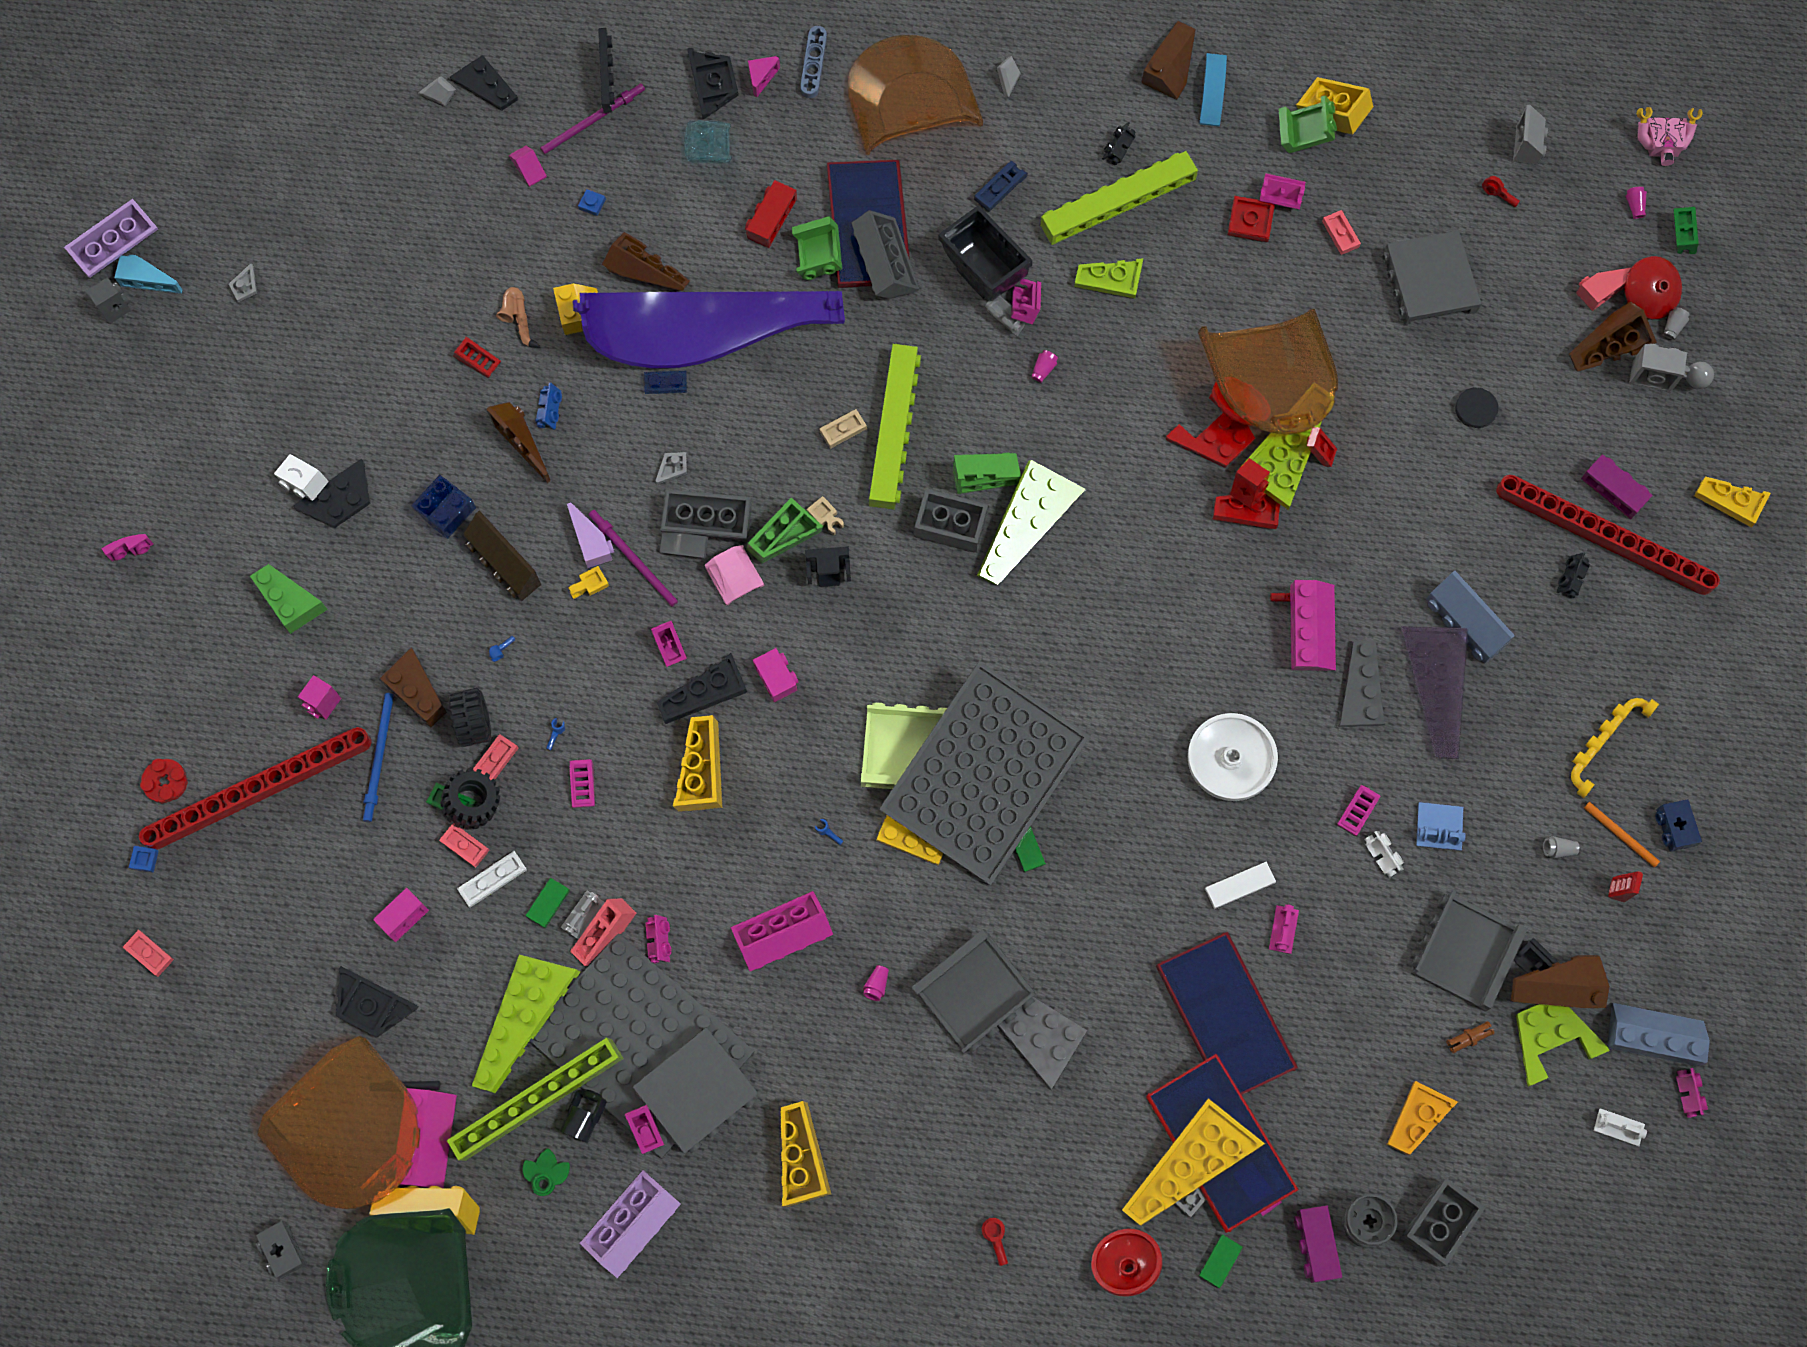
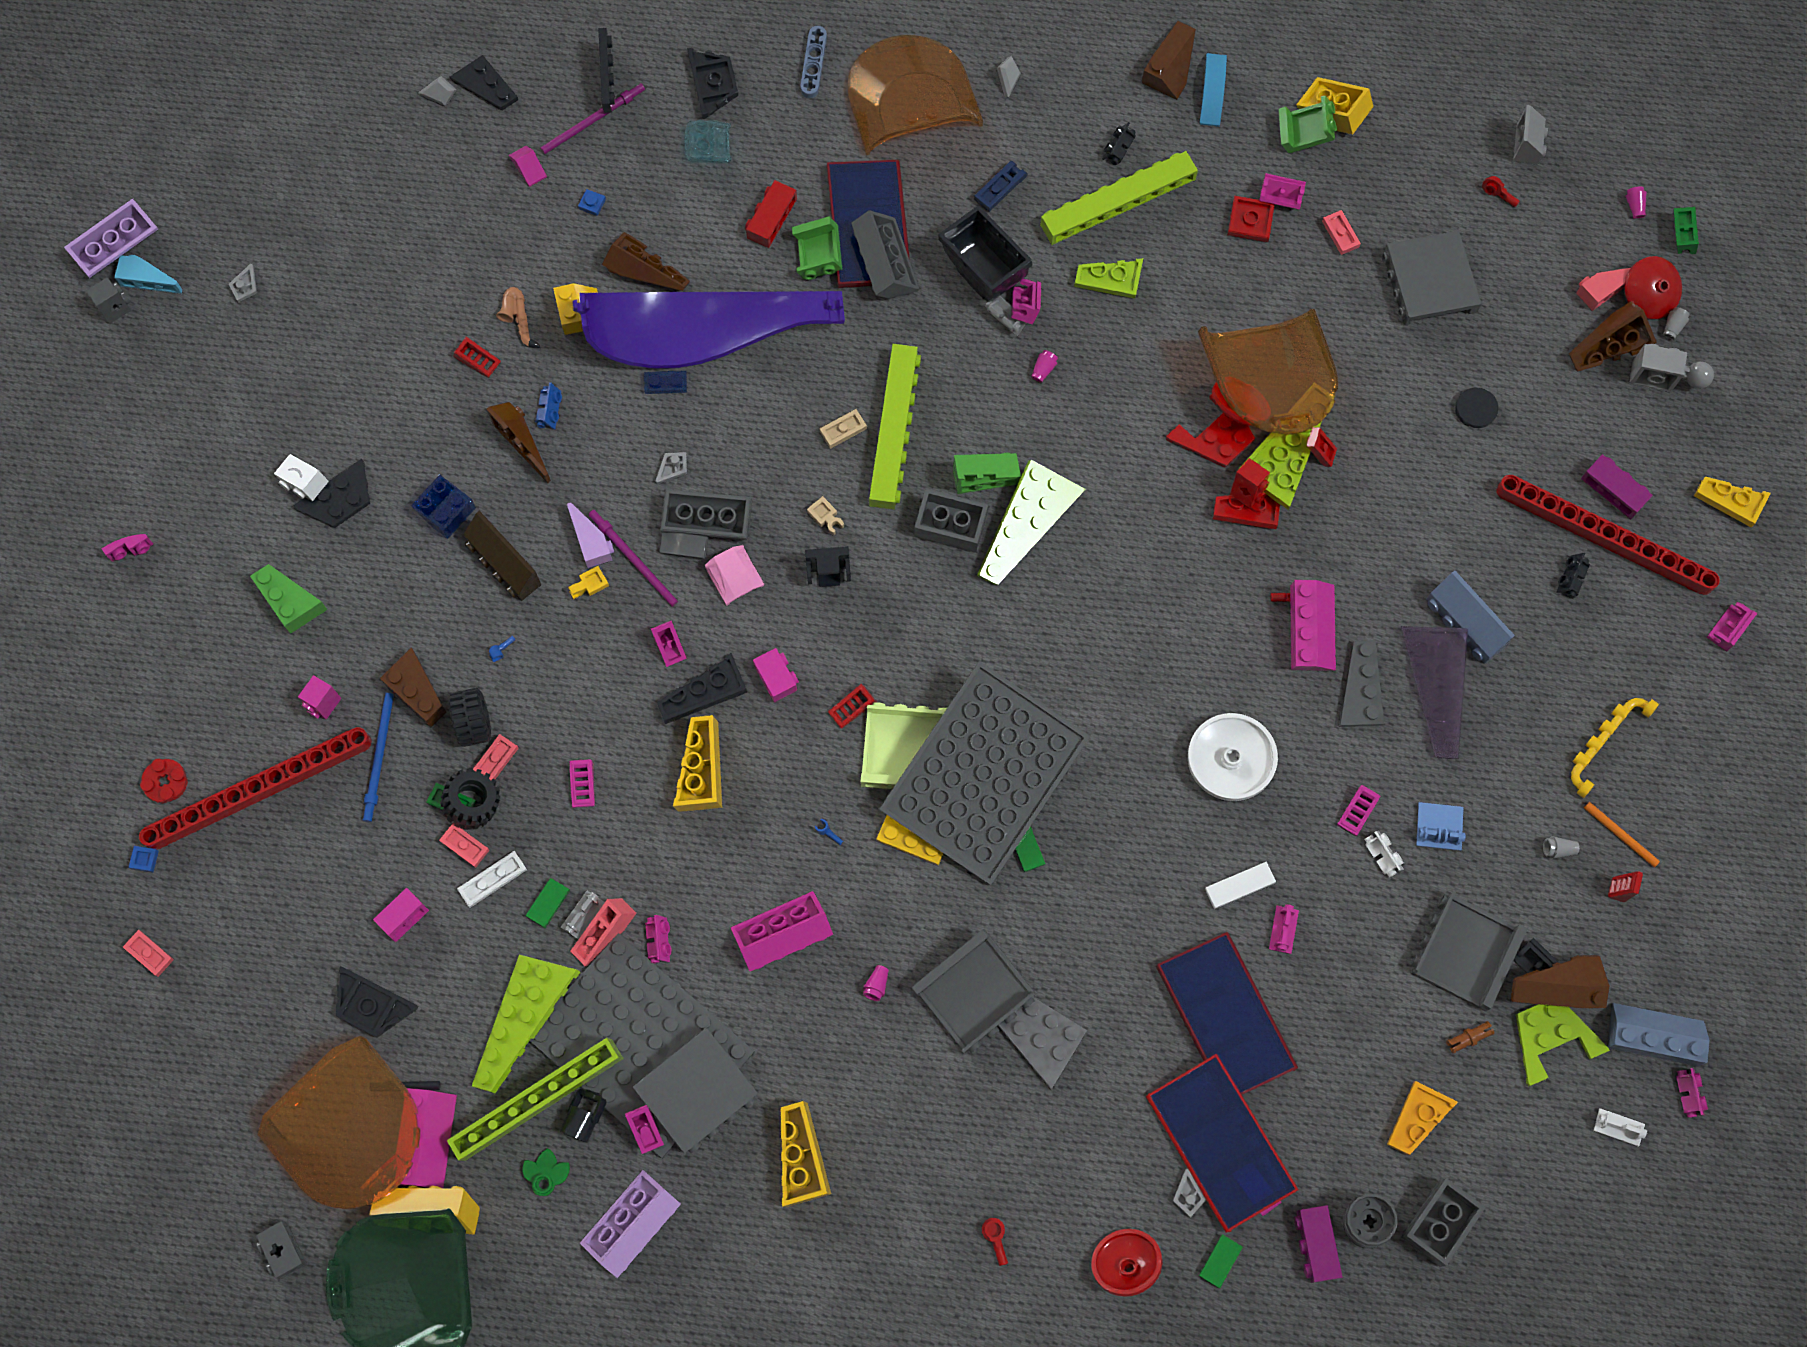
blue hand [546,718,565,750] -> none
bright green wedge [746,498,823,564] -> none
dark pink slope [748,56,780,97] -> none
yellow wing [1122,1098,1265,1225] -> none
bright pink torso [1636,107,1703,166] -> none
dark blue brick [1655,799,1702,852] -> none
none -> red slope [828,684,877,729]
none -> dark pink hinge [1707,602,1757,651]

